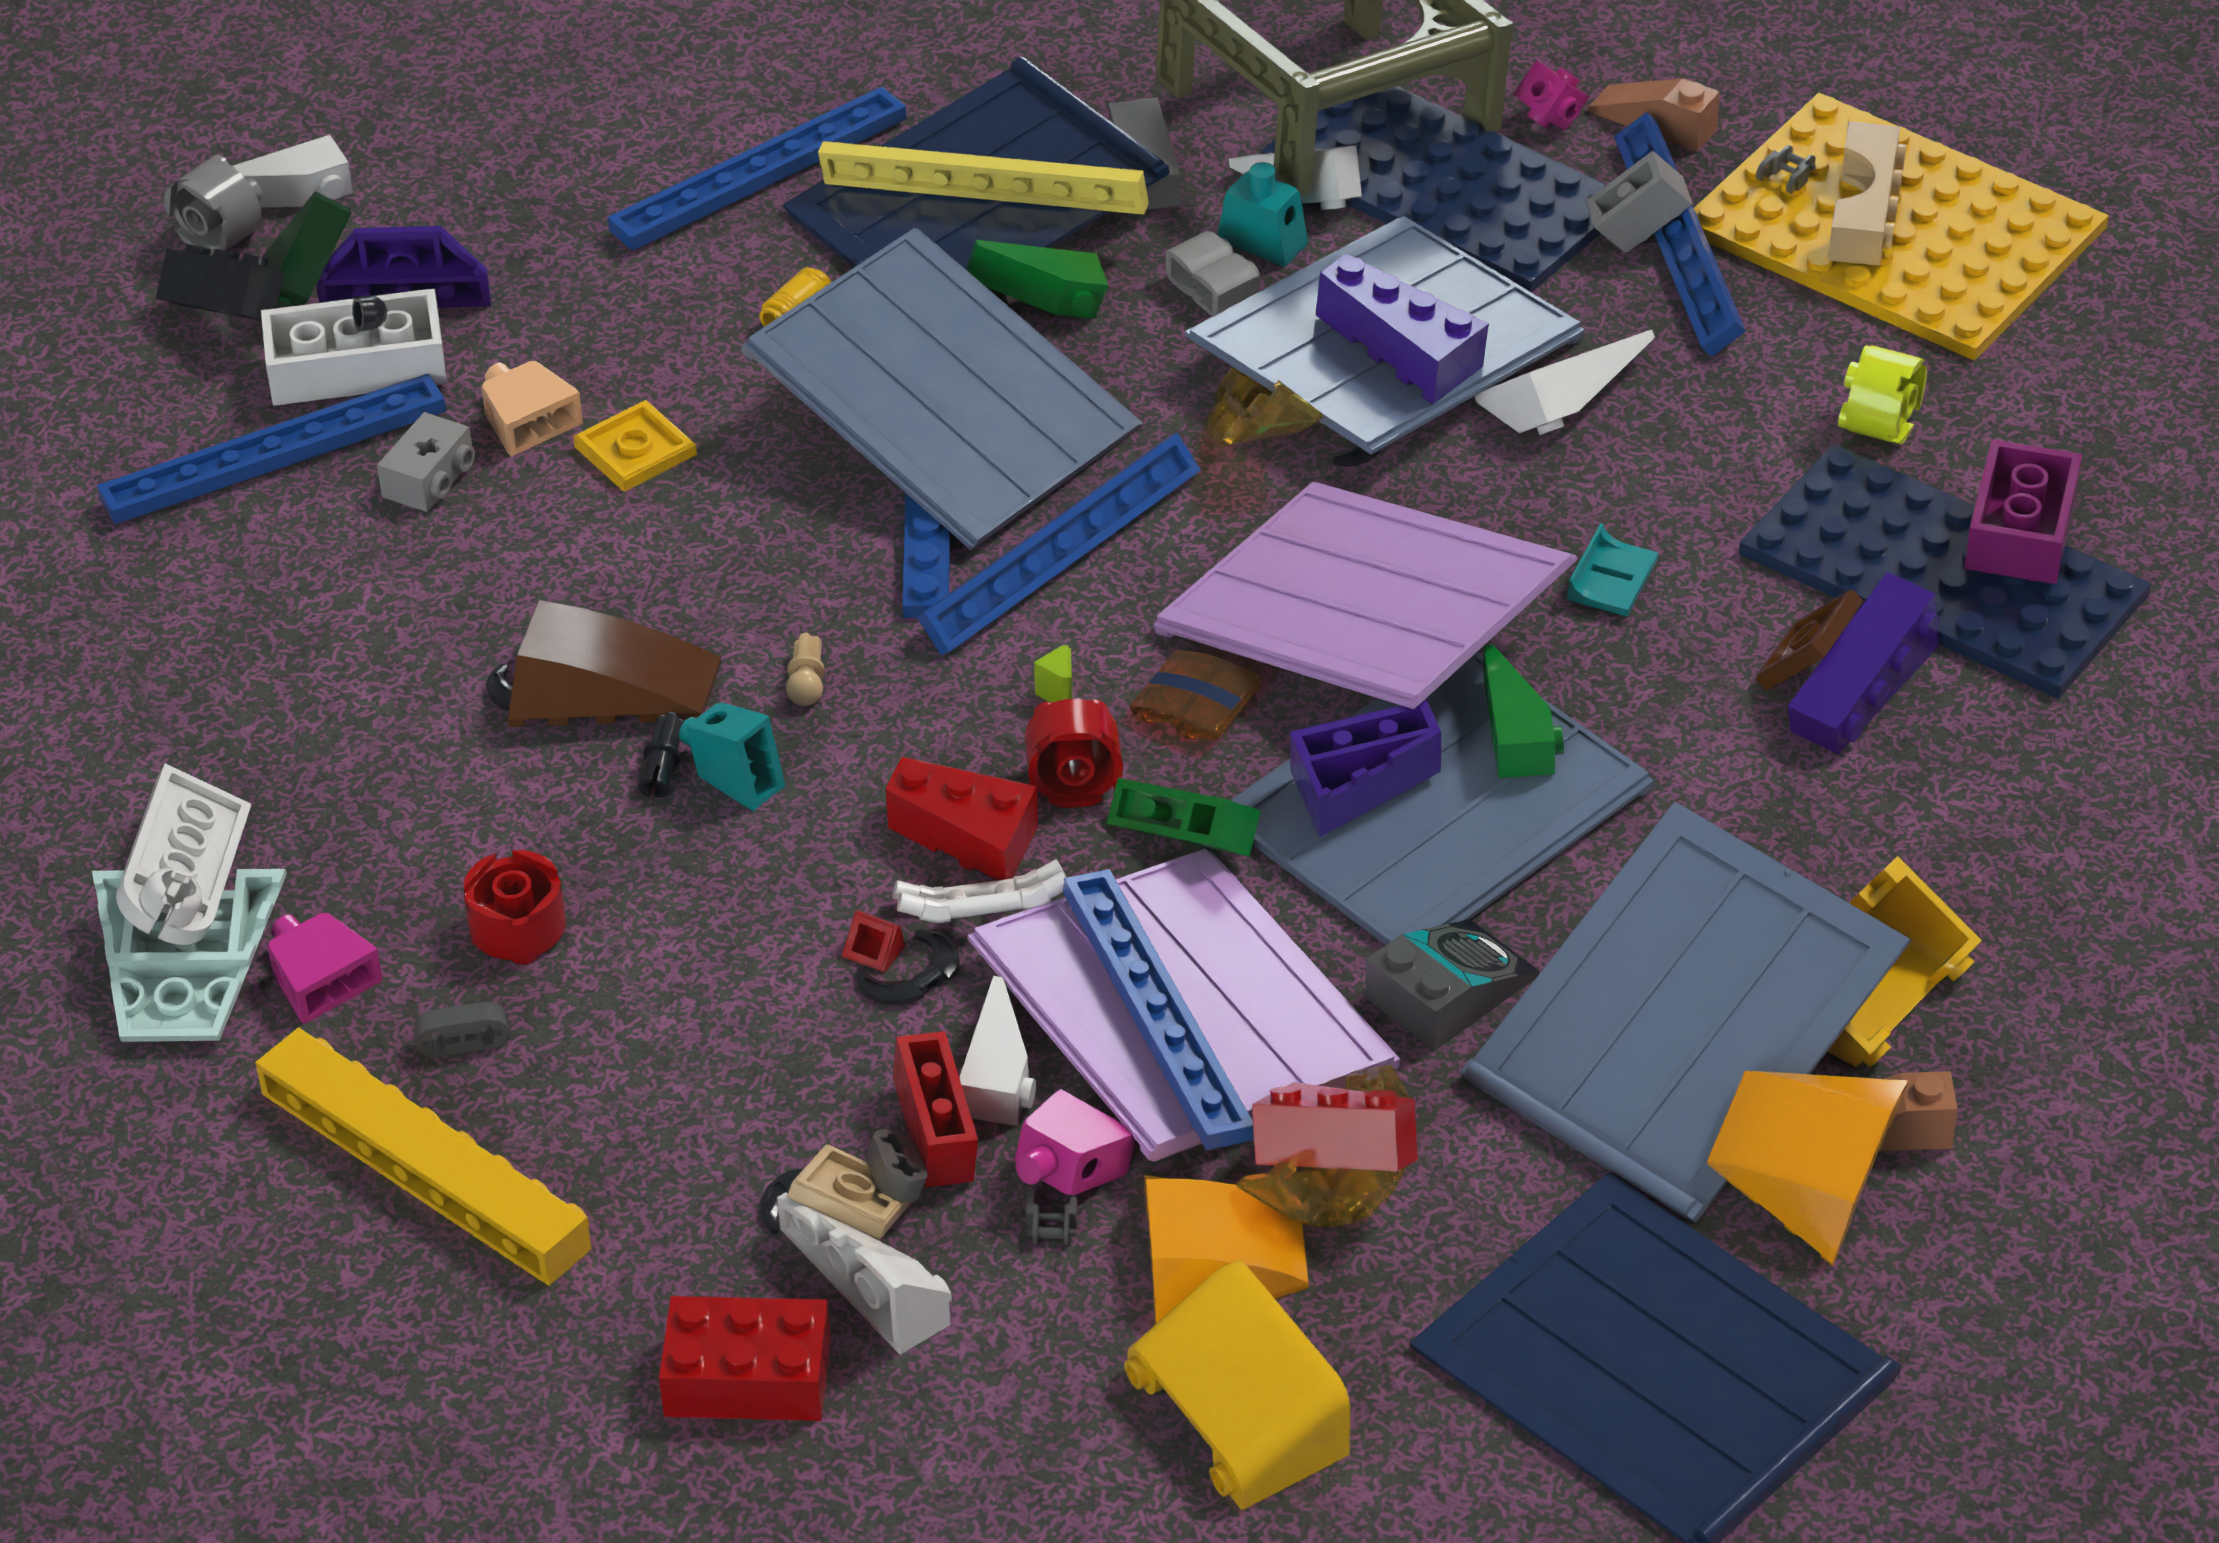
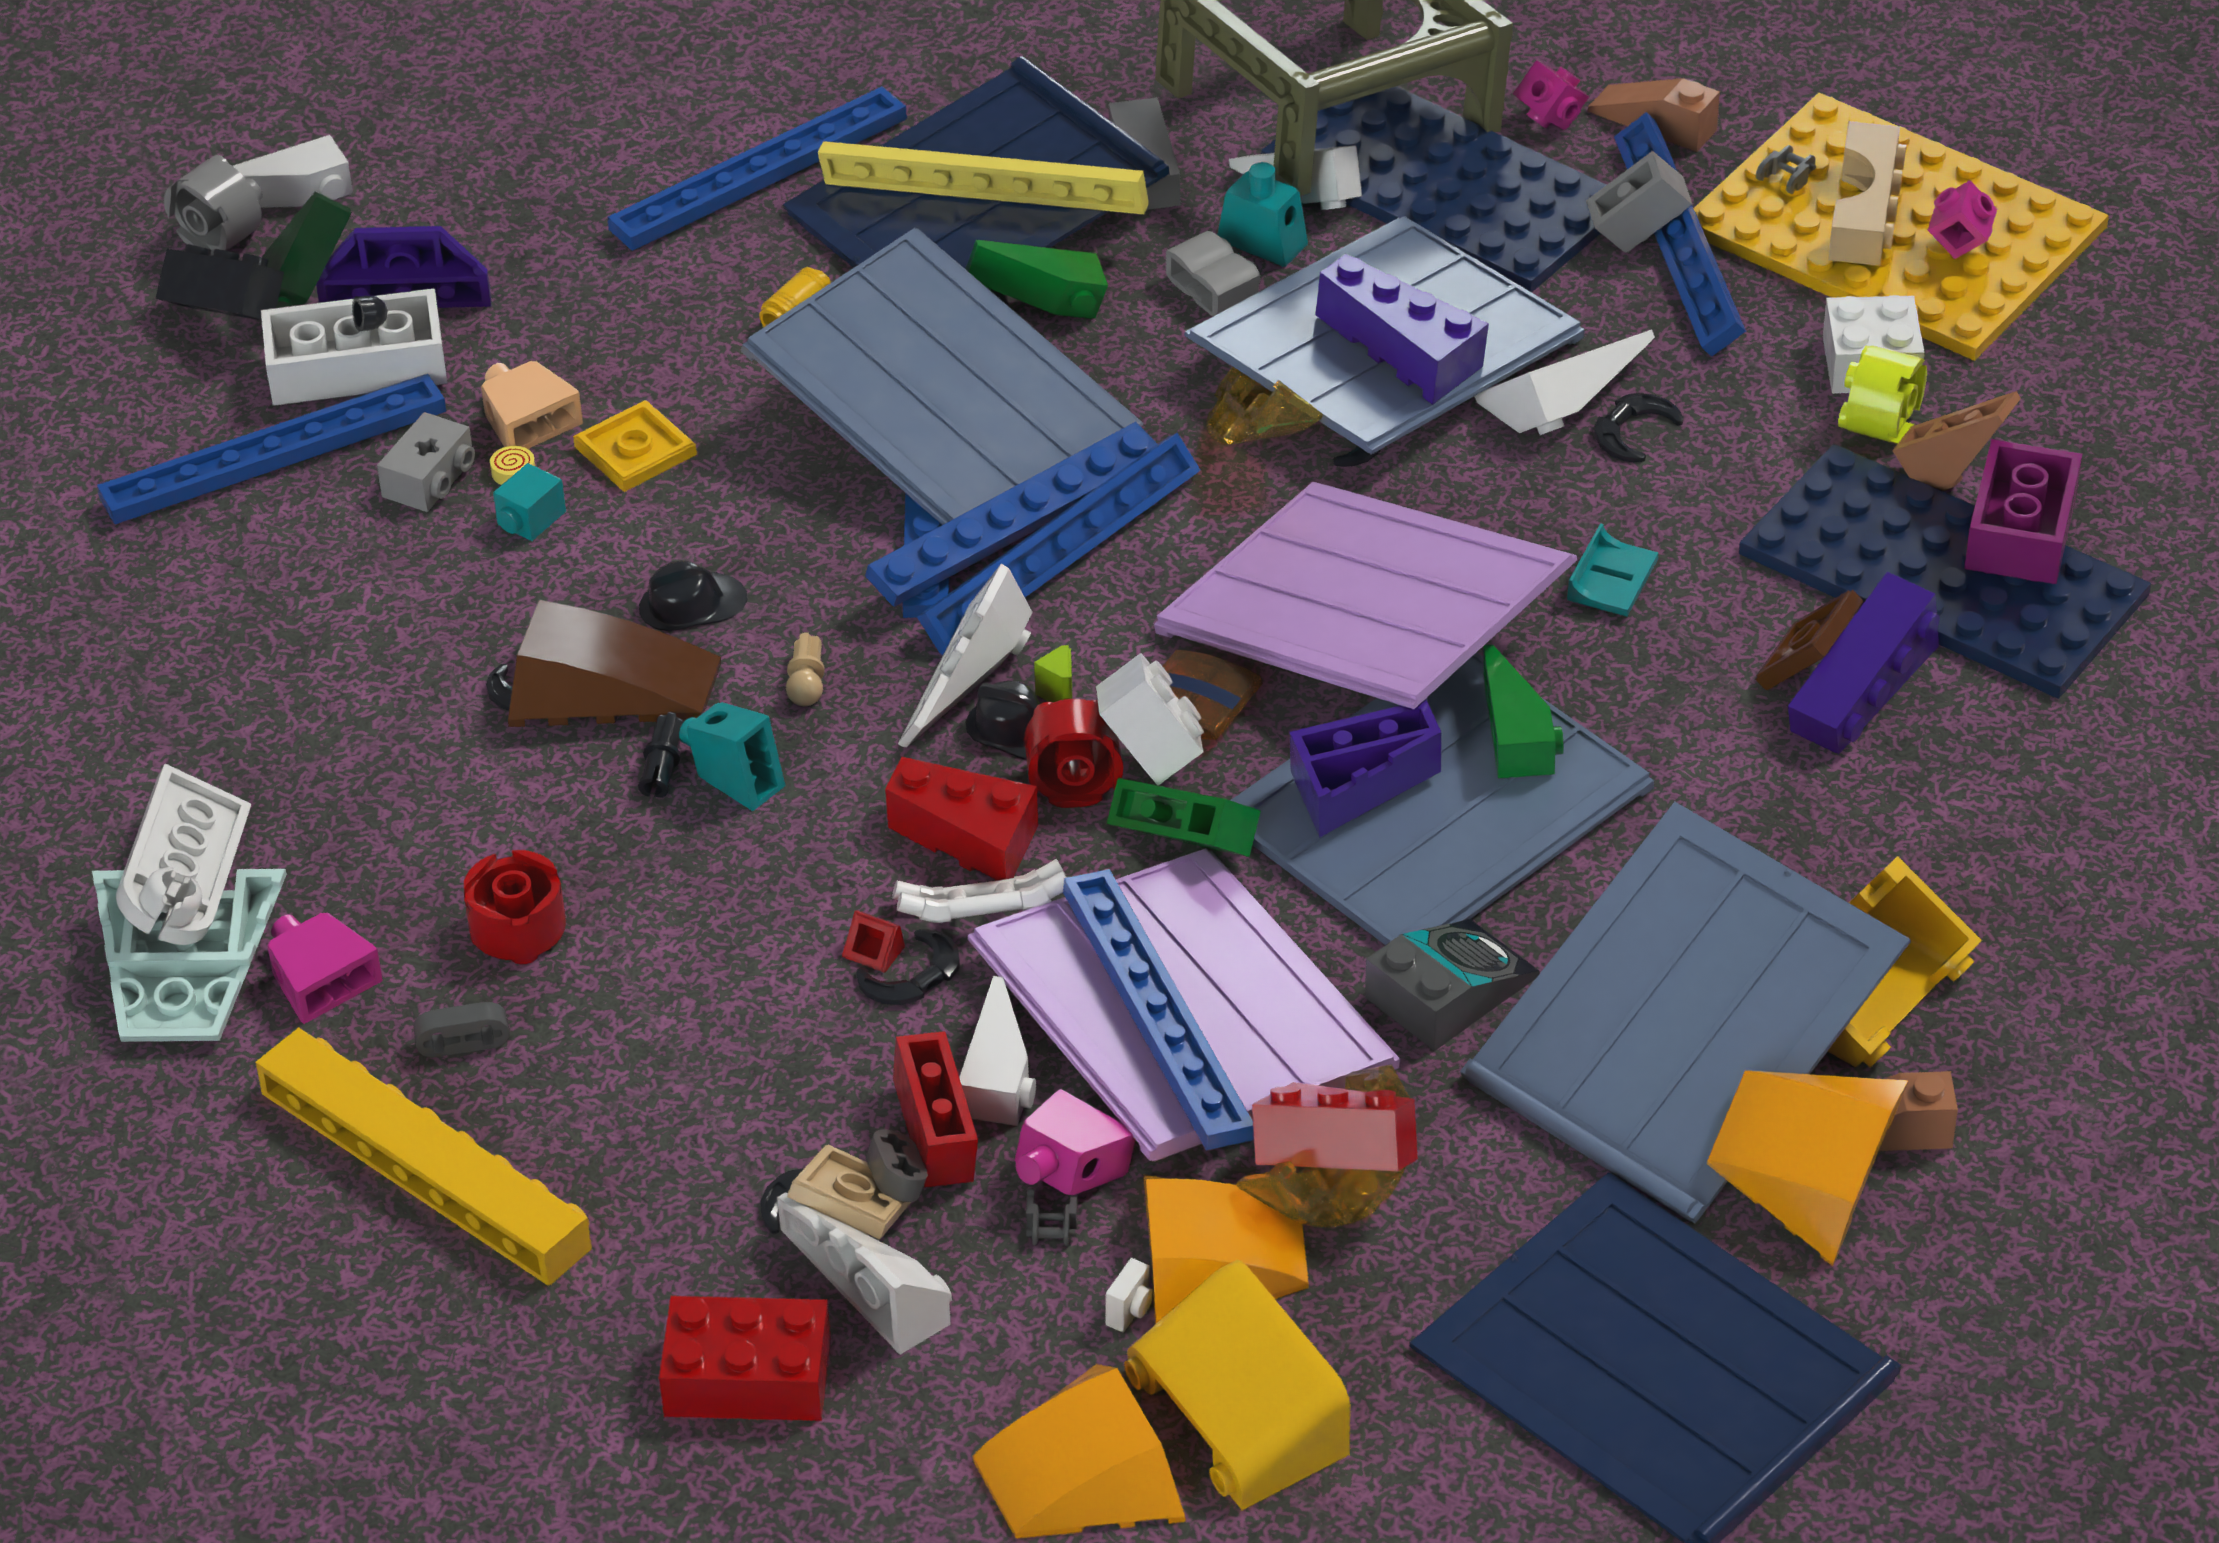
none -> light yellow tile [490,446,535,485]
none -> teal brick [493,463,566,541]
none -> black piece [639,560,747,632]
none -> blue plate [865,421,1157,607]
none -> white wedge [898,564,1033,748]
none -> black piece [965,680,1041,760]
none -> light orange wedge [973,1364,1186,1539]
none -> white brick [1096,653,1204,786]
none -> white plate [1106,1258,1153,1333]
none -> black piece [1594,393,1683,462]
none -> white brick [1823,295,1924,393]
none -> nougat slope [1893,391,2021,491]
none -> dark pink brick [1928,180,1997,259]

